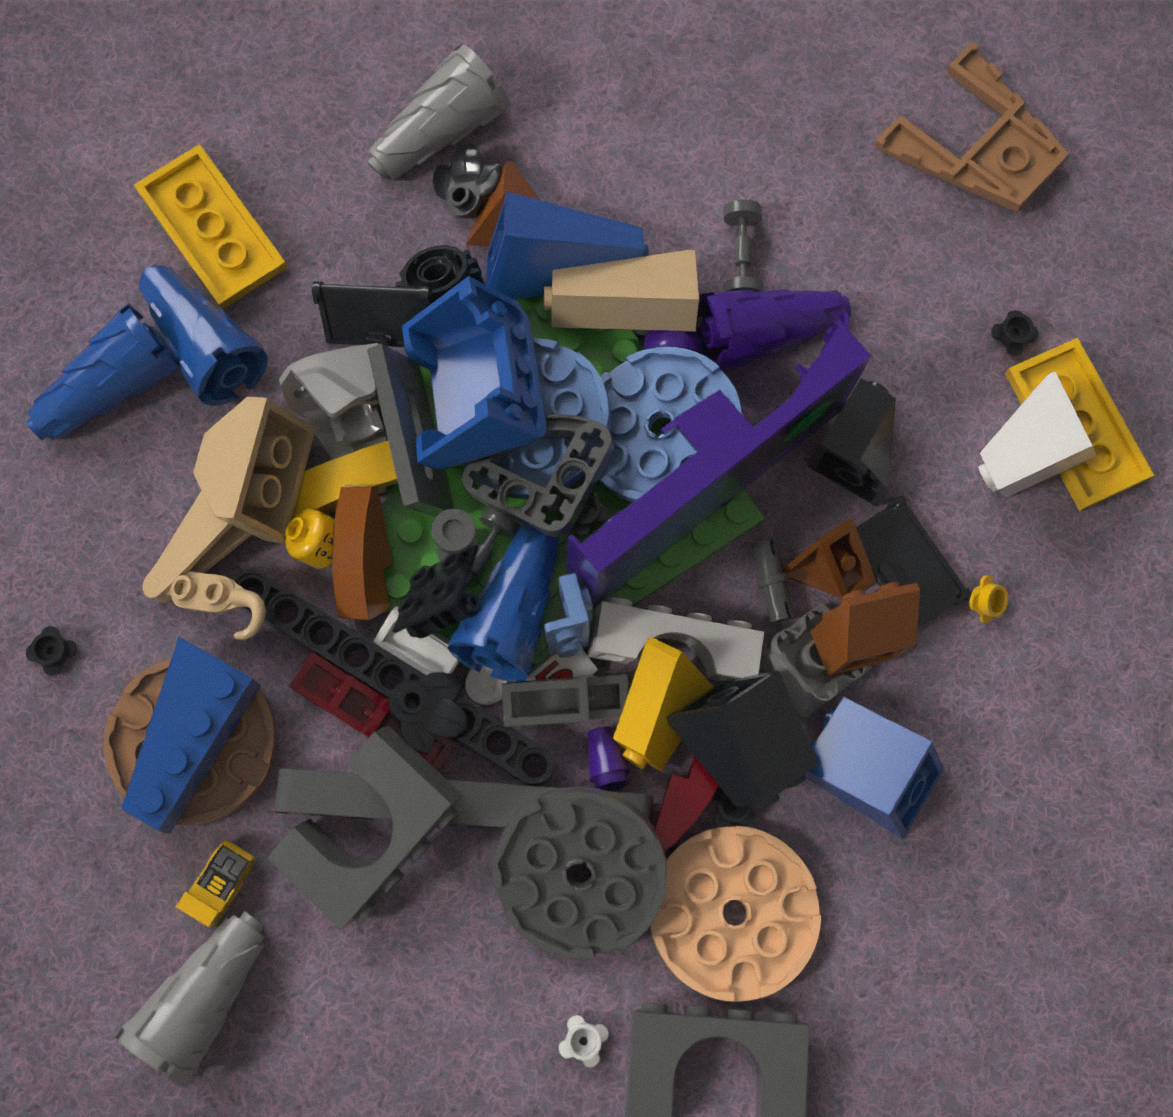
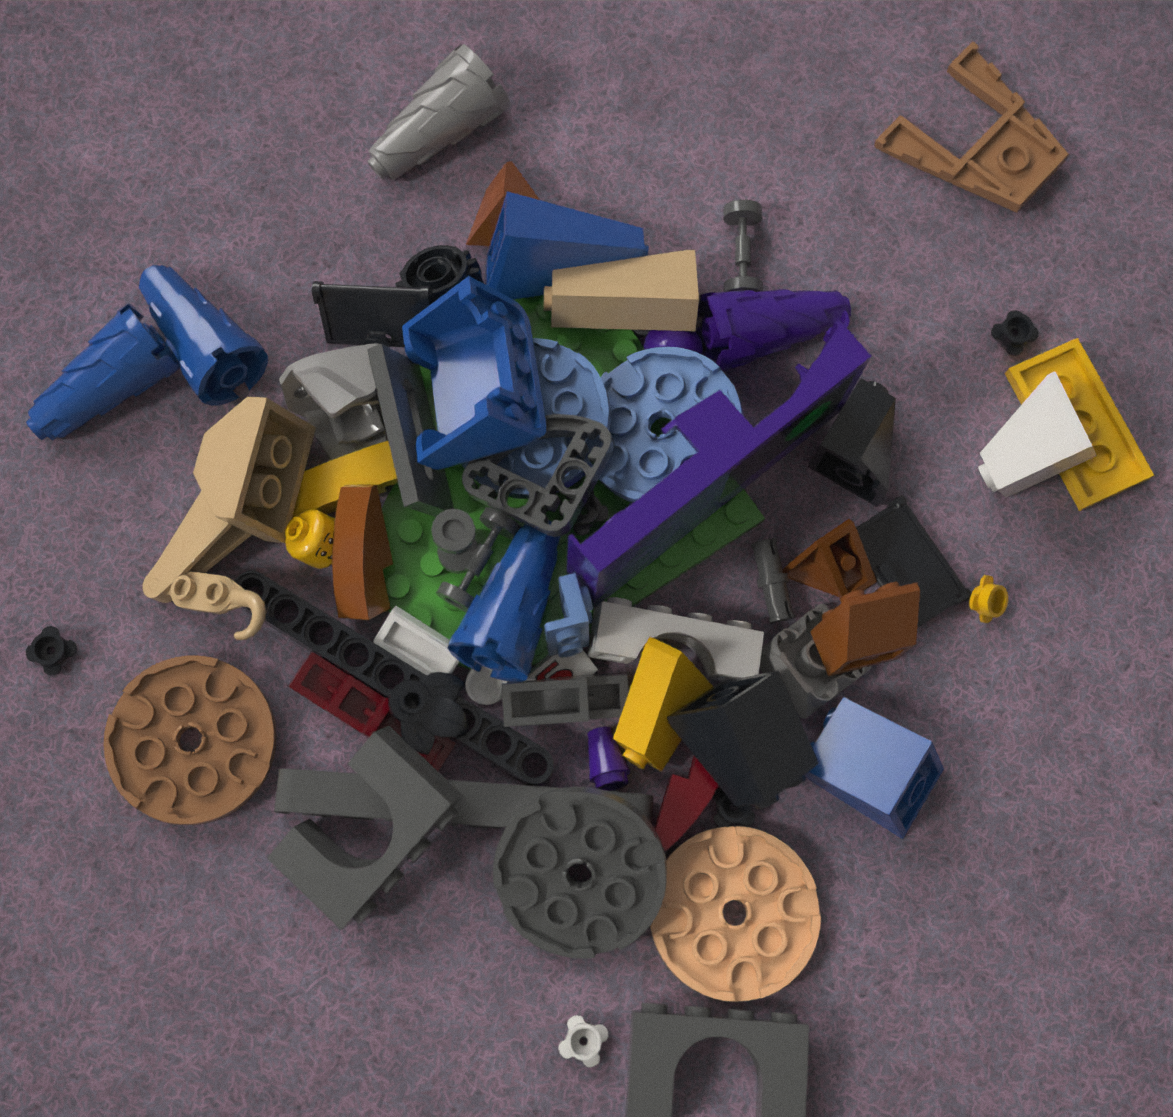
light grey cone [114,911,265,1088] -> none
blue wedge [121,637,261,834] -> none
yellow plate [134,144,287,309] -> none
leg [175,840,256,927] -> none
black hinge [392,545,480,639] -> none
black plate [433,143,502,219] -> none

